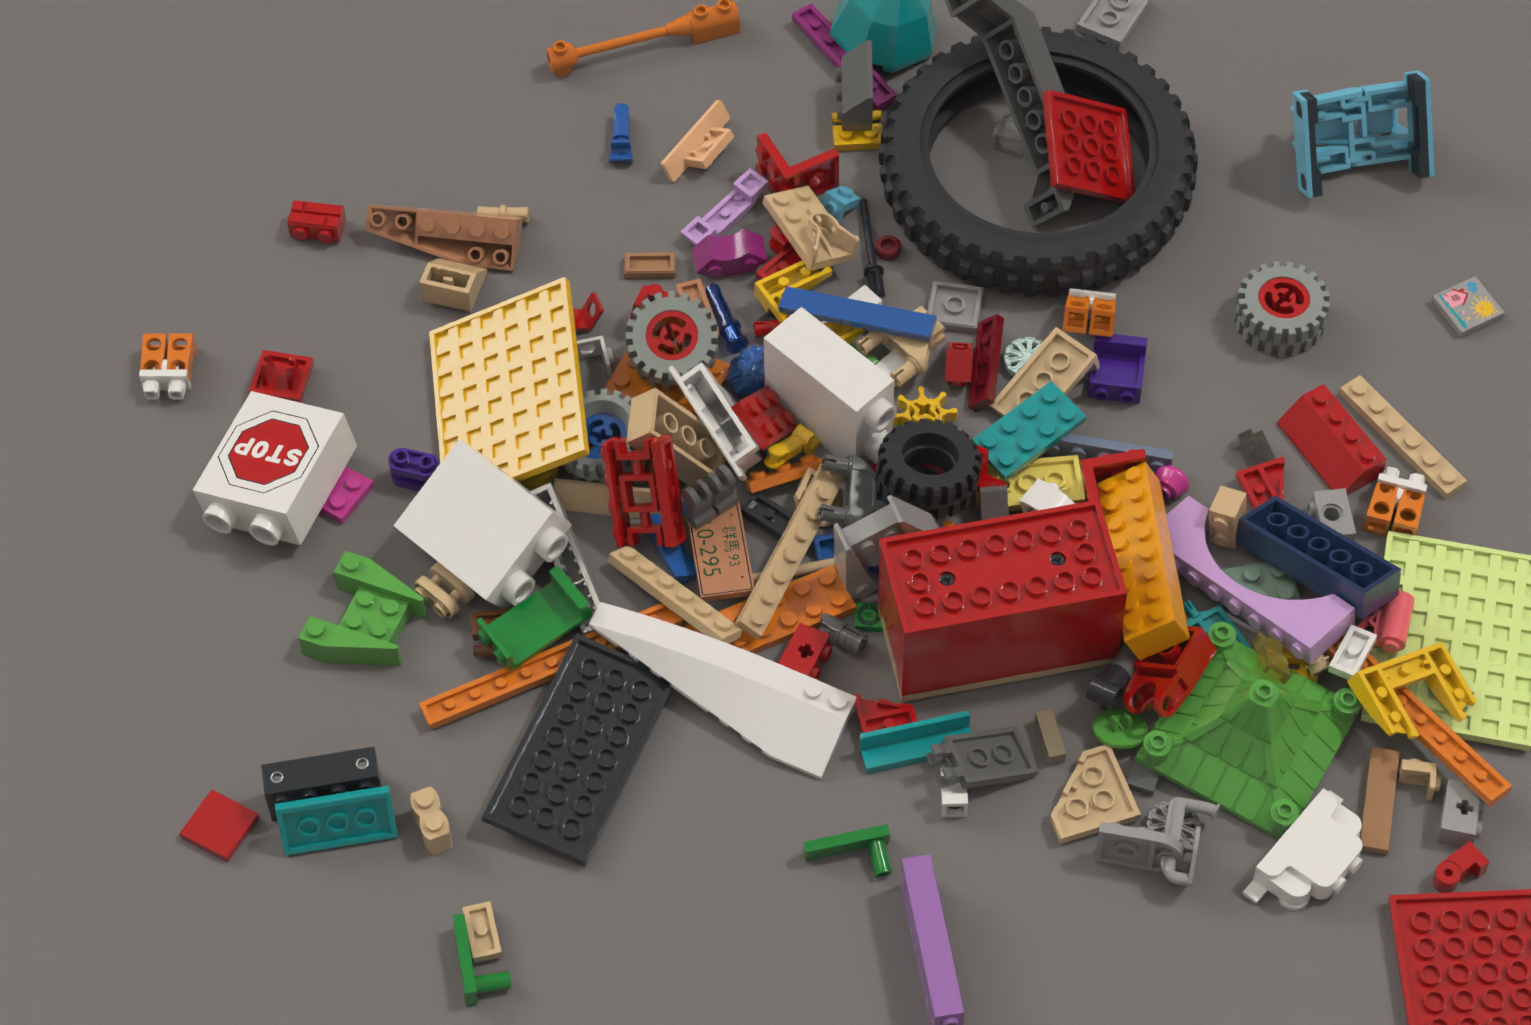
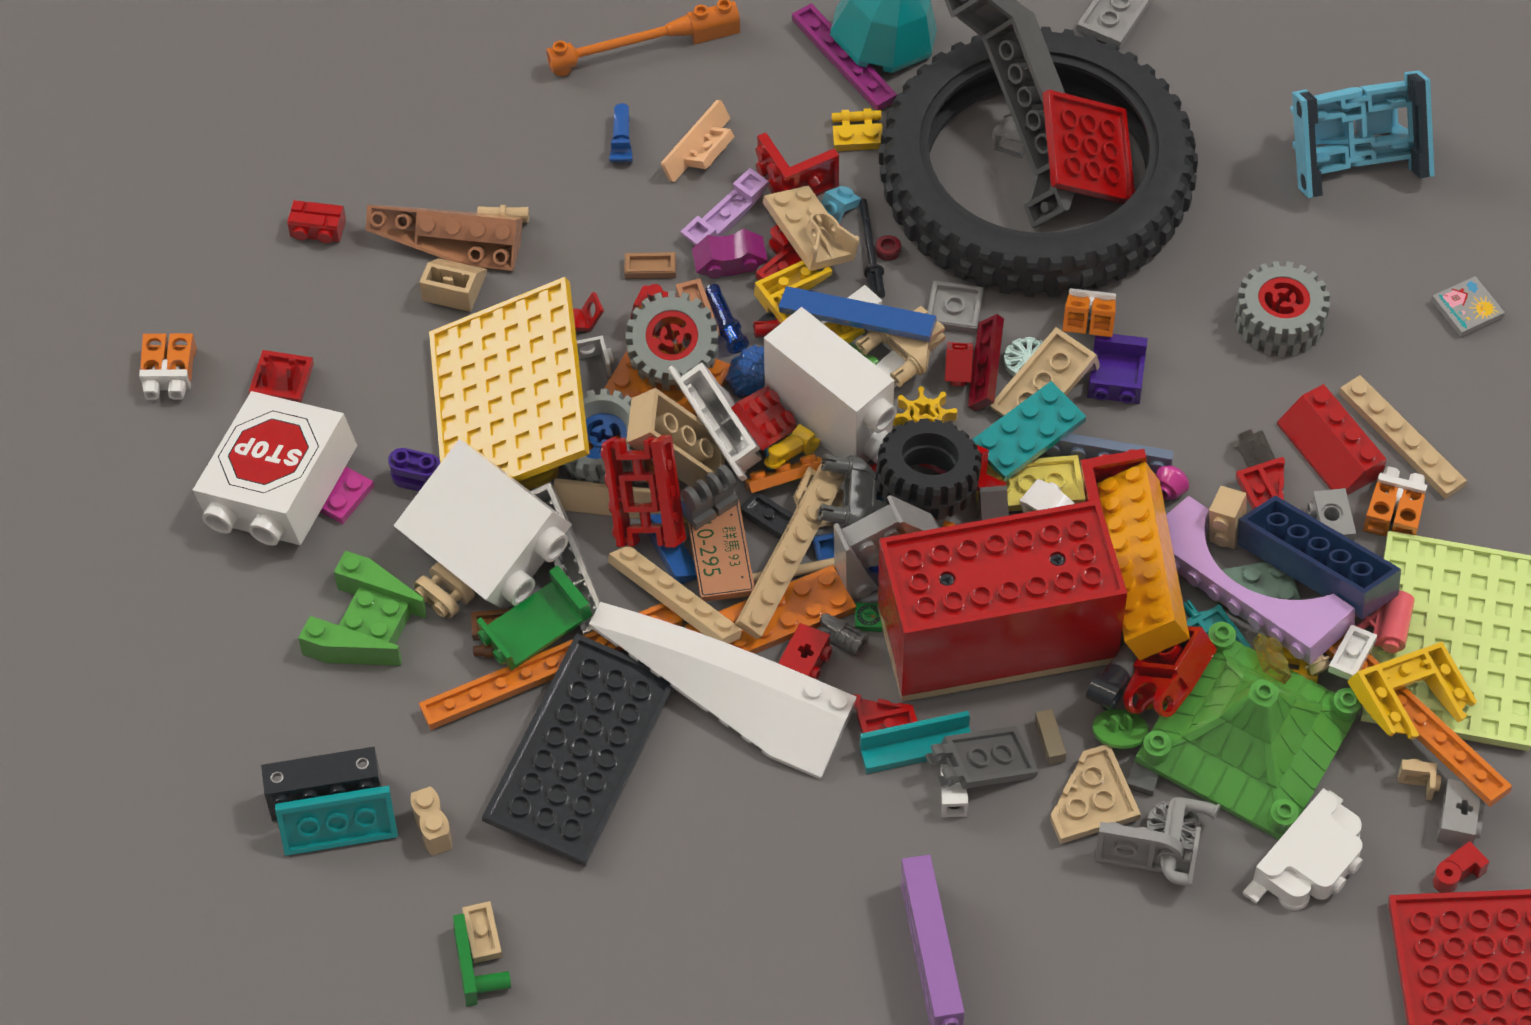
red tile [179,789,260,862] -> none
green piece [803,824,892,877] -> none
dark grey slope [836,40,873,131] -> none
medium nougat tile [1360,747,1400,855] -> none

